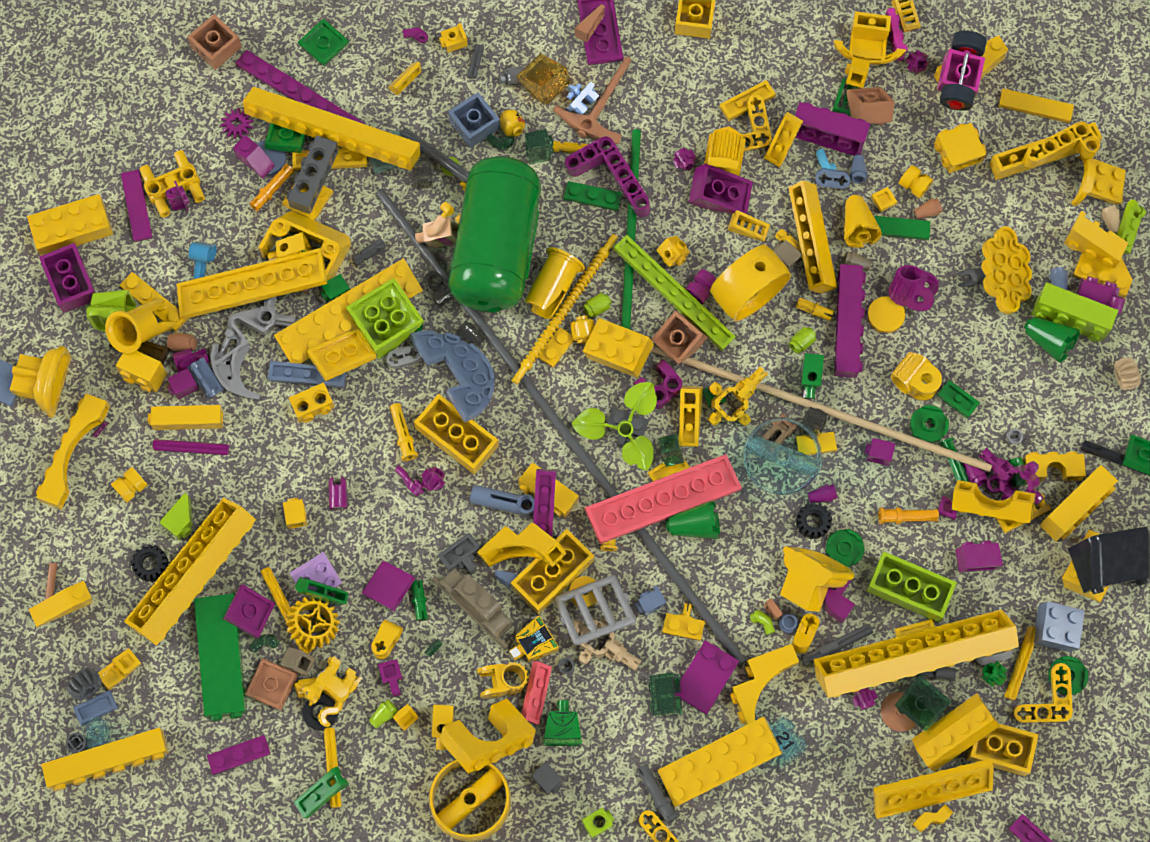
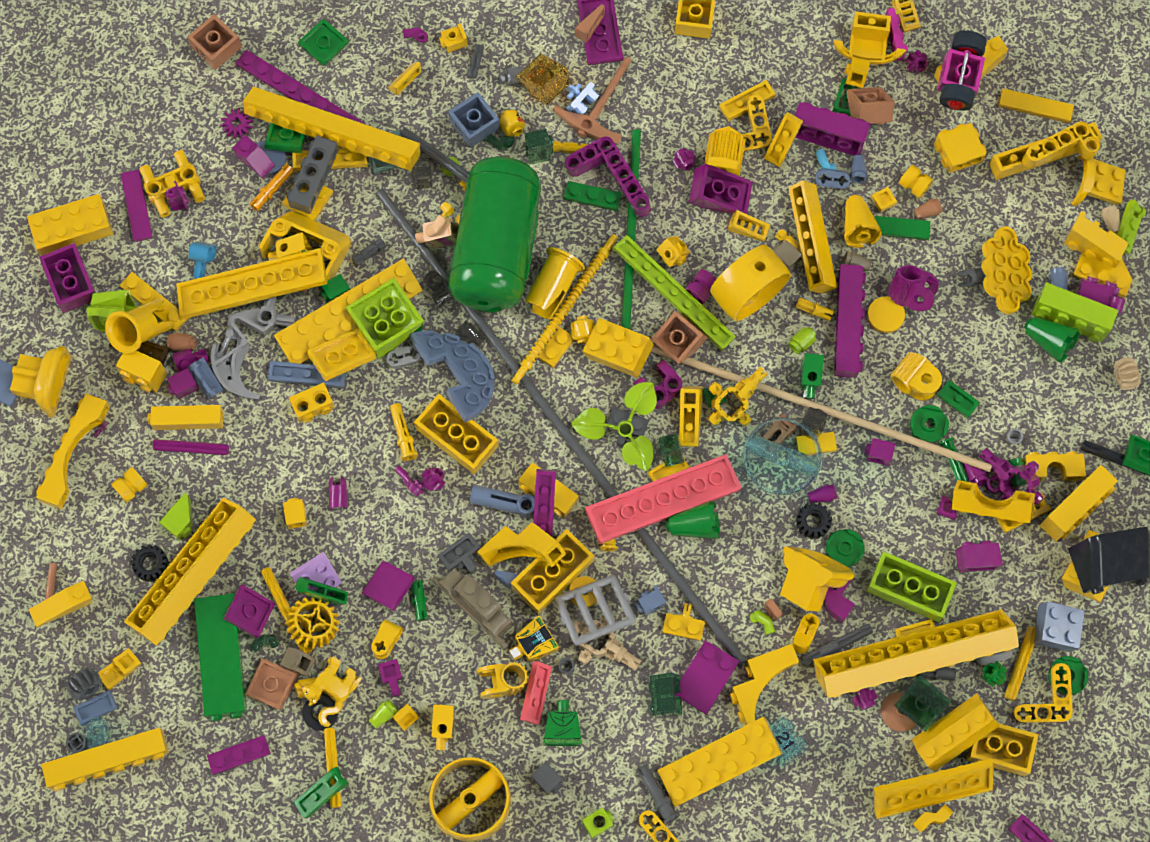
clear green tile [424,638,443,657] -> none
yellow arch [440,698,536,774] -> none
lime brick [582,292,612,318] -> none
sand blue plate [779,613,799,633] -> none
light orange pin [878,507,939,524] -> none

